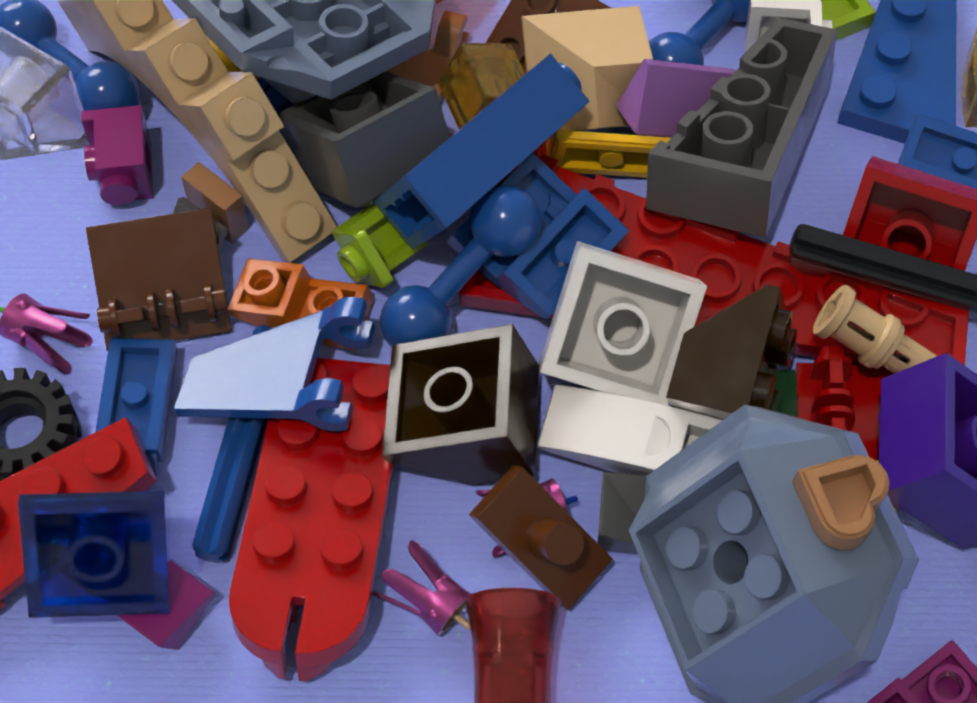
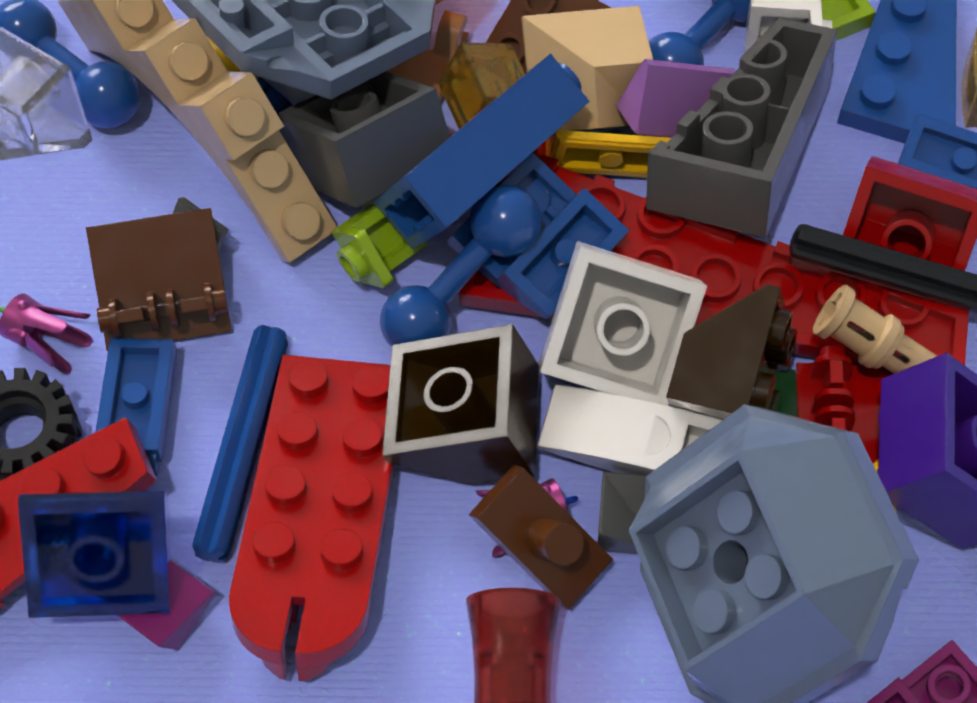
magenta brick [81,105,154,205] -> none
flag [174,297,375,431] -> none
medium nougat tile [181,162,249,244] -> none
orange slope [228,258,374,350] -> none
flat silver piece [373,540,472,636] -> none
medium nougat tile [792,455,890,550] -> none

